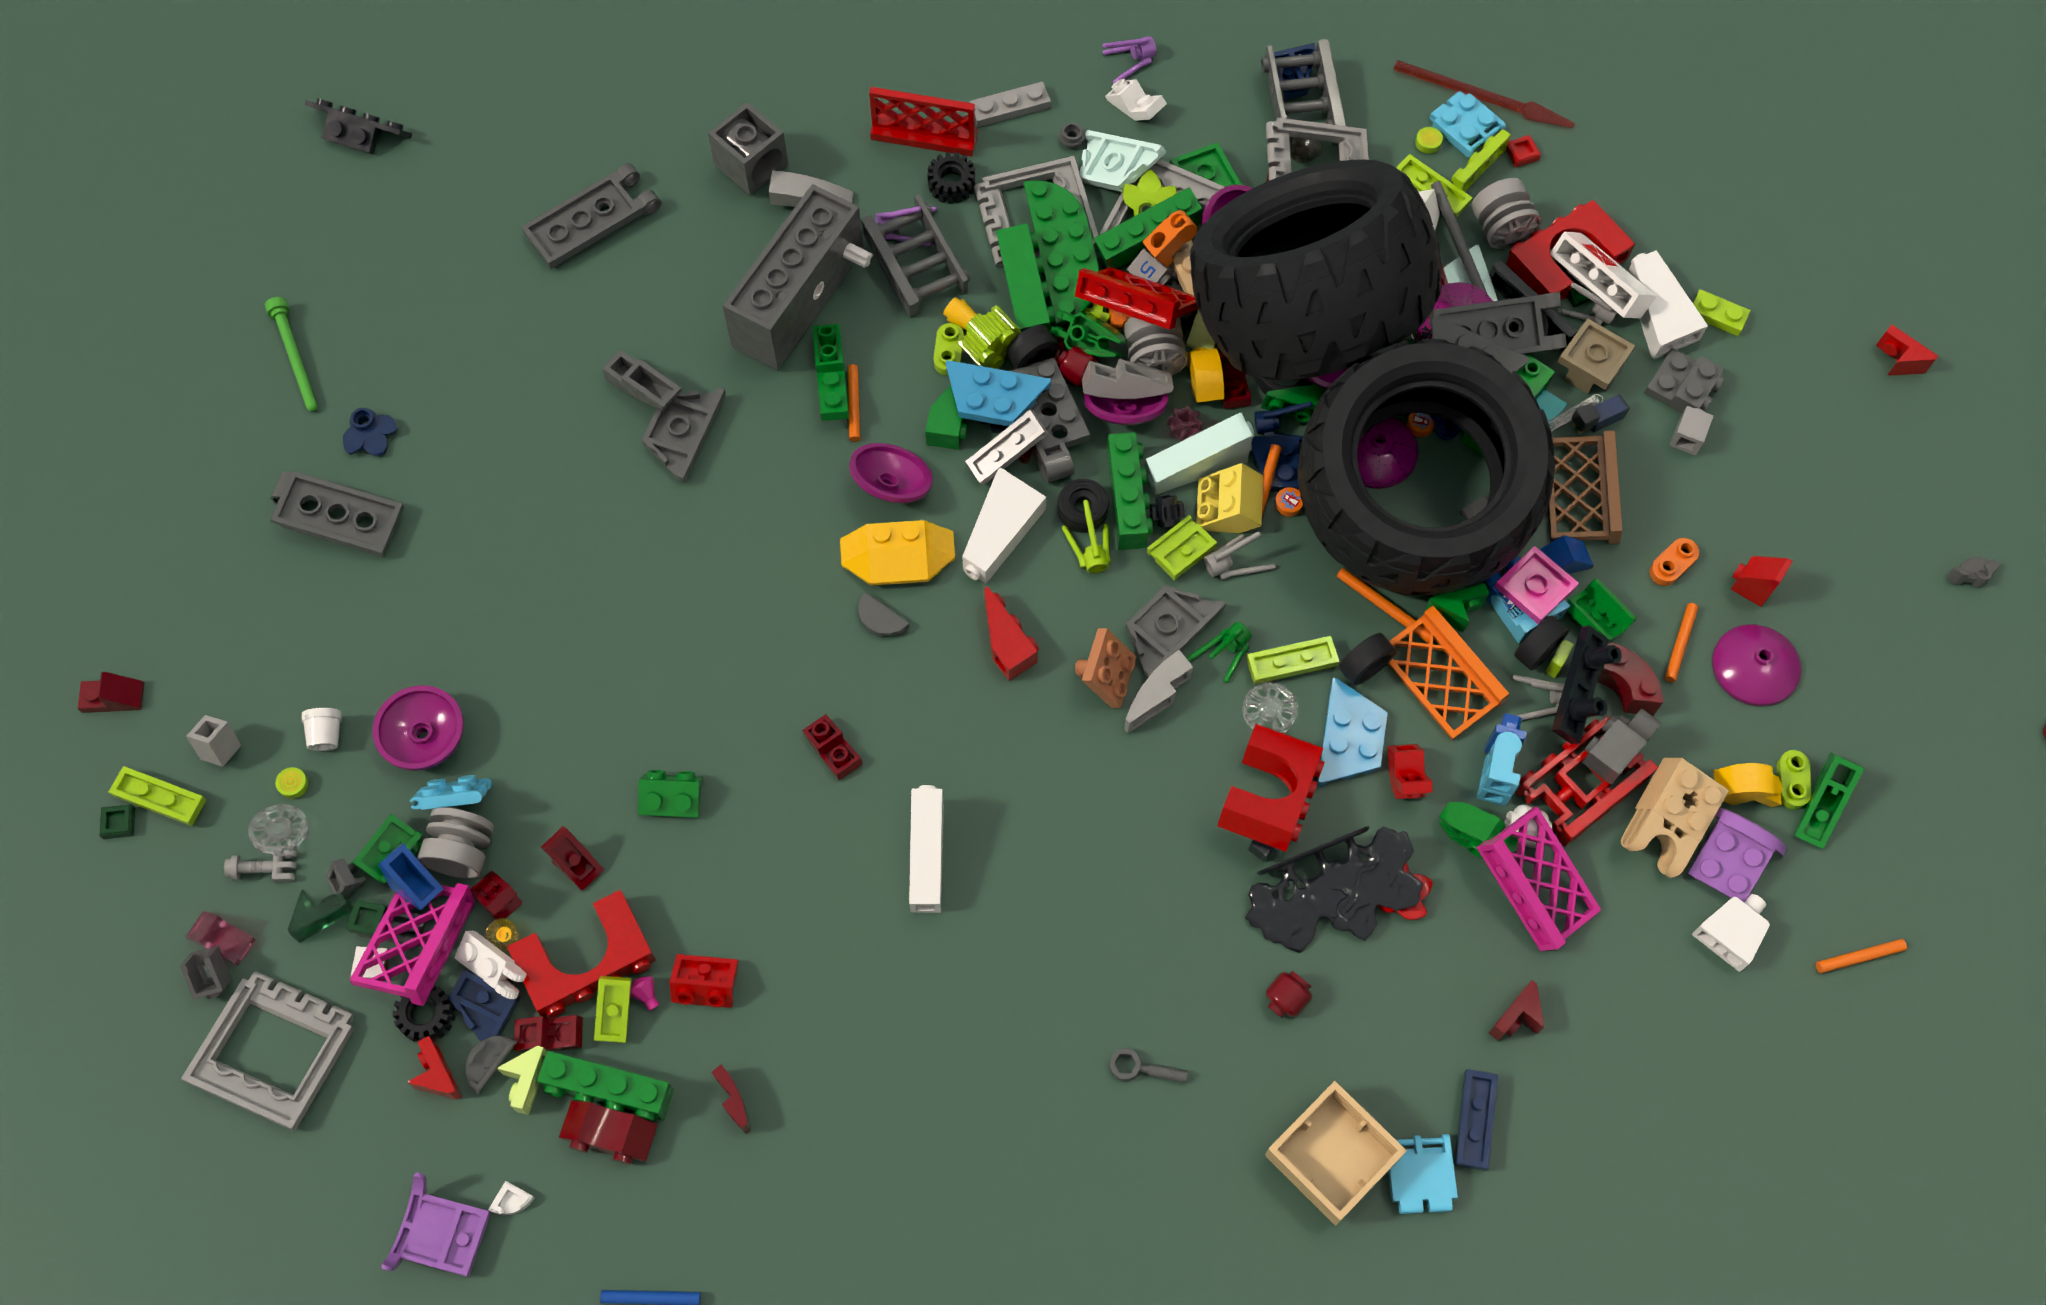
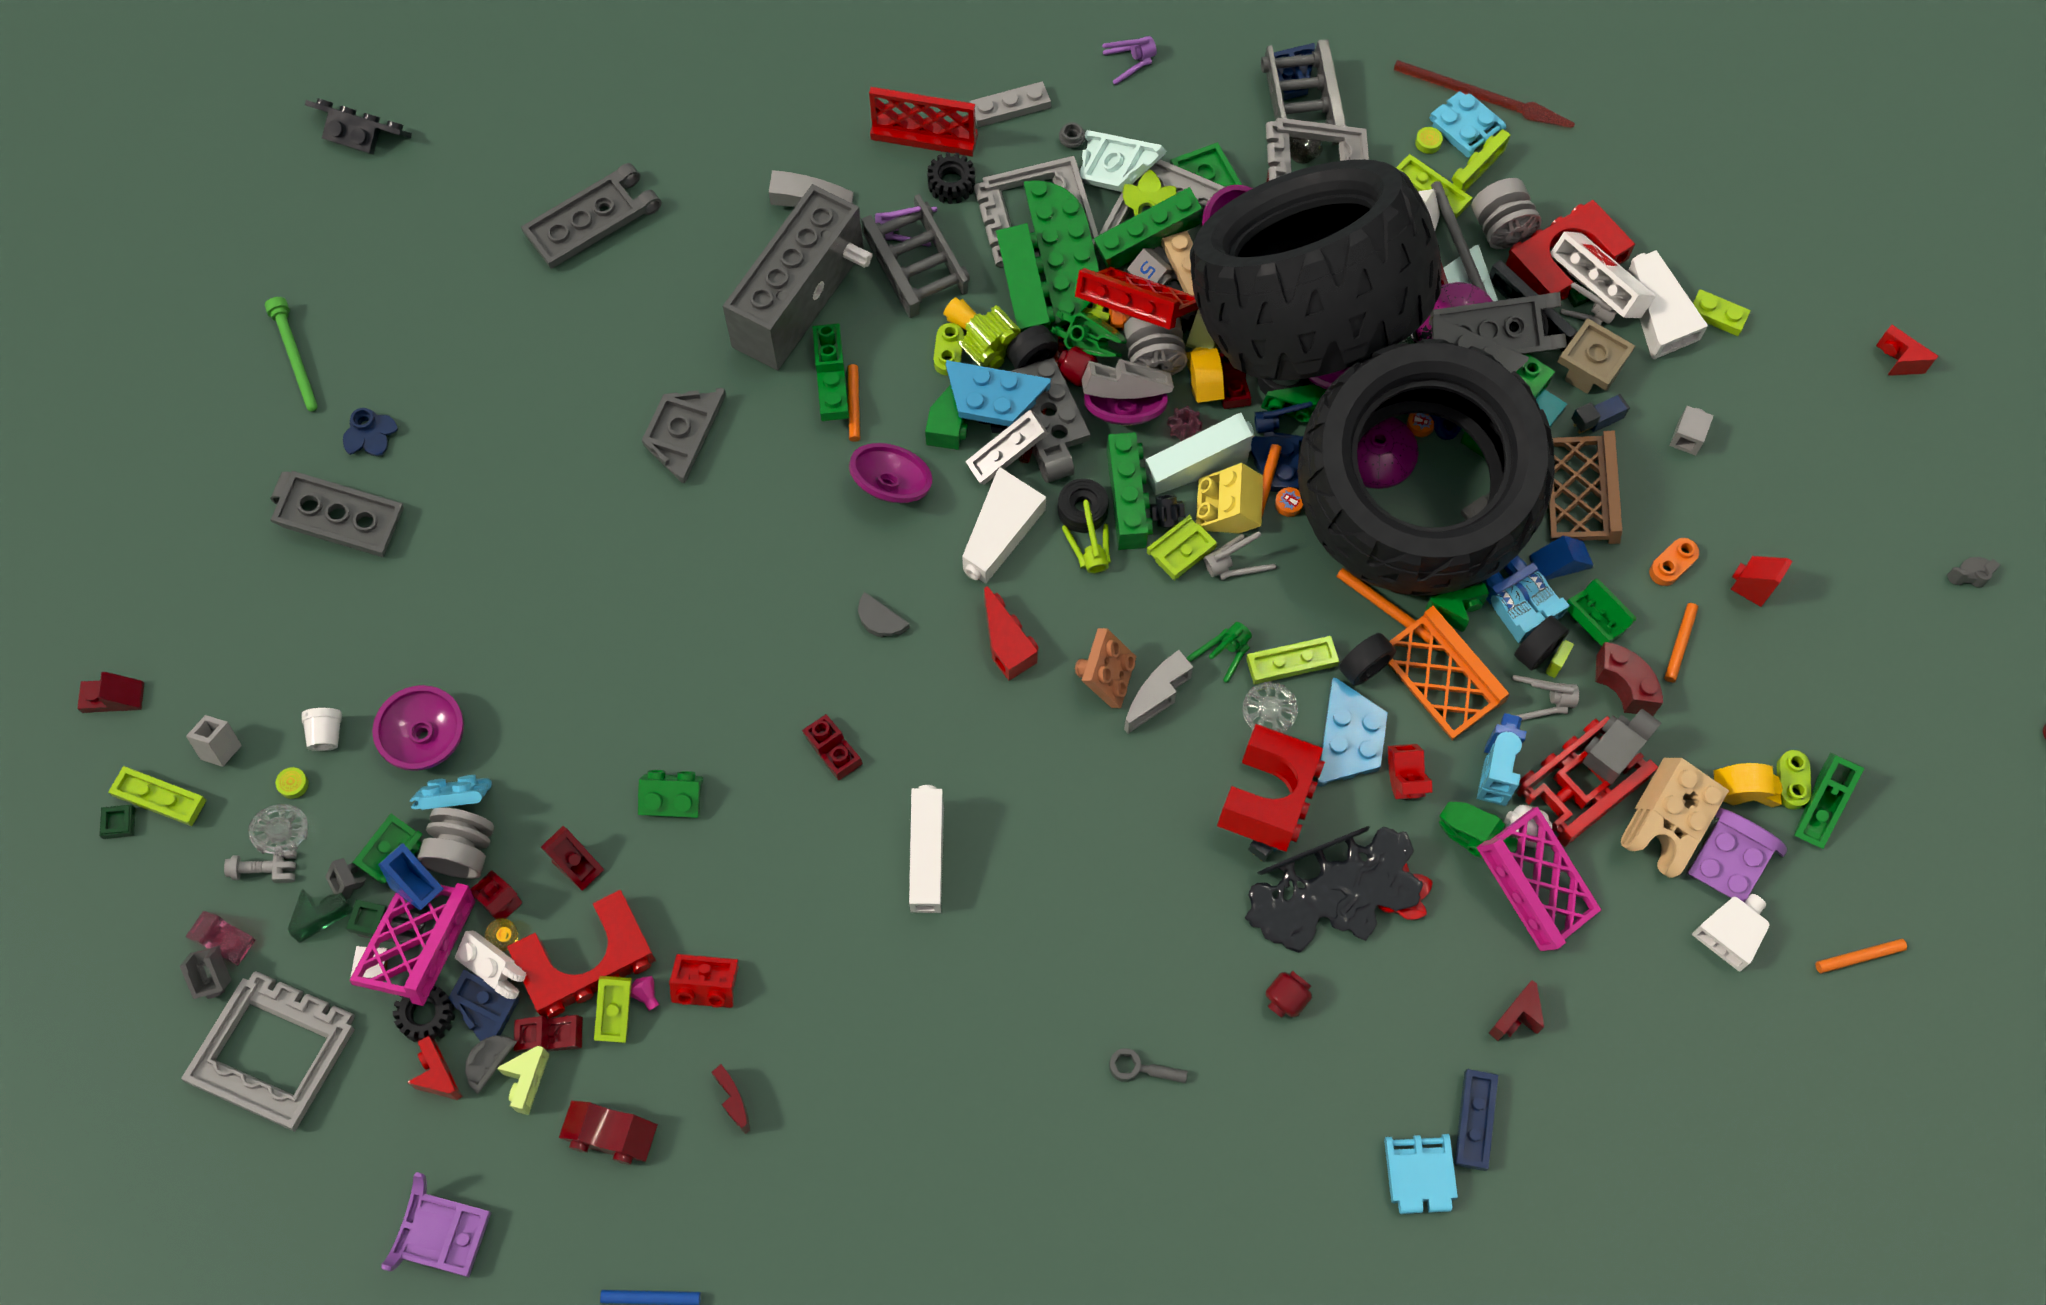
white tile [488,1181,535,1215] -> none
green brick [537,1050,674,1122] -> none
dark grey slope [602,350,682,410] -> none
dark grey brick [708,102,789,196] -> none
yellow wedge [840,520,955,586] -> none
white slope [1105,79,1167,121] -> none
dark grey wing [1126,585,1226,679] -> none
orange leg [1143,210,1197,267] -> none
tan container [1265,1081,1407,1226] -> none
dark pink tile [1495,546,1579,625] -> none
red tile [1506,135,1541,168] -> none
white piece [1548,394,1603,431] -> none
black plate [1552,625,1622,744] -> none
dark grey plate [1644,348,1725,413] -> none
magenta dish [1712,624,1801,707] -> none

